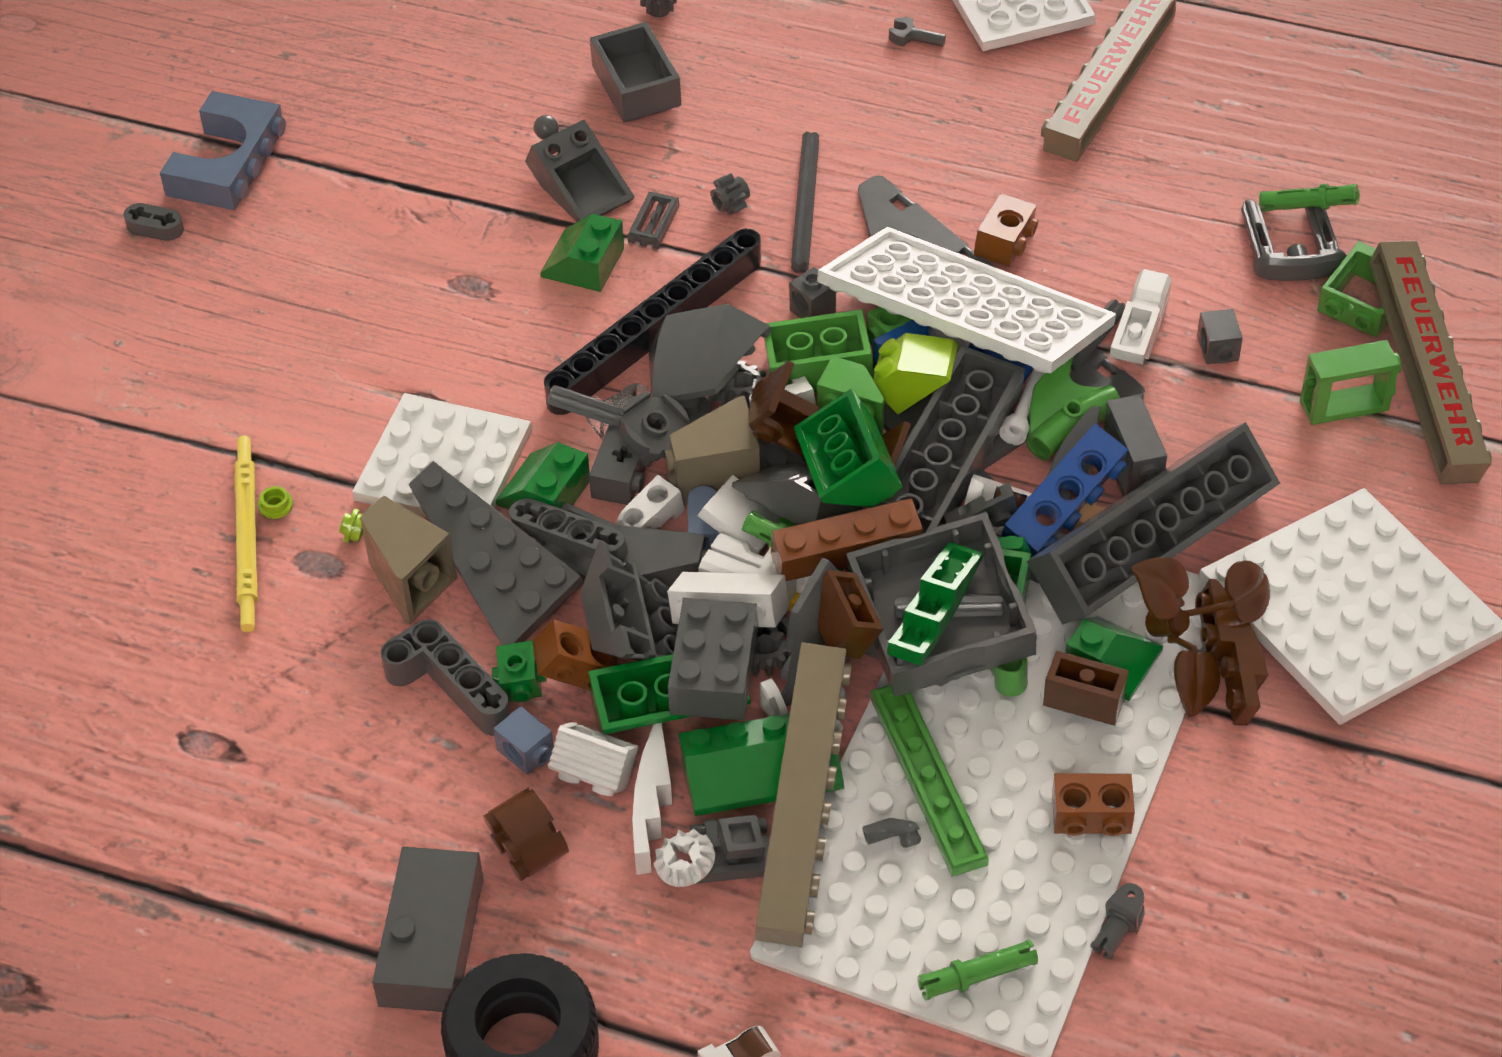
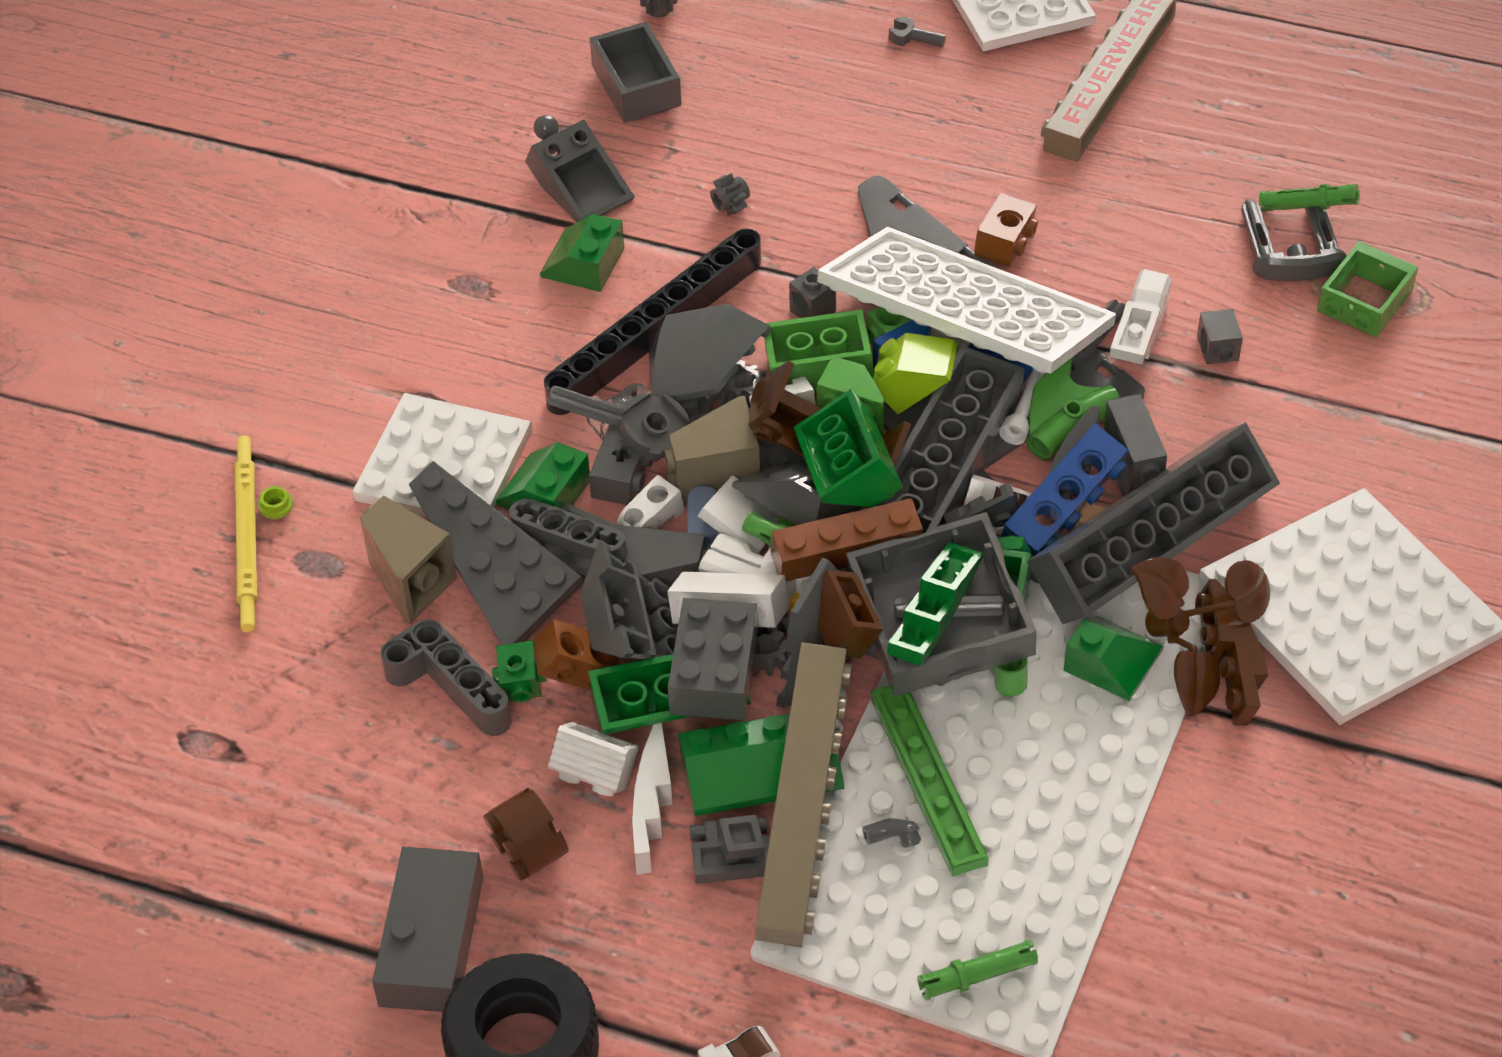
dark grey beam [123,203,184,241] -> none
sand blue arch [160,91,286,210] -> none
lime plate [339,508,363,543] -> none
sand blue brick [493,706,554,775] -> none
dark grey tile [628,192,680,249] -> none
white gear [653,828,715,887] -> none
white tile [759,678,788,717] -> none
dark grey axle [791,131,819,273] -> none
reddish brown brick [1043,651,1129,726] -> none
dark orange brick [1052,773,1135,836] -> none
dark grey piece [1090,883,1145,959] -> none
bright green window [1300,340,1401,425] -> none
dark tan brick [1369,241,1492,484] -> none

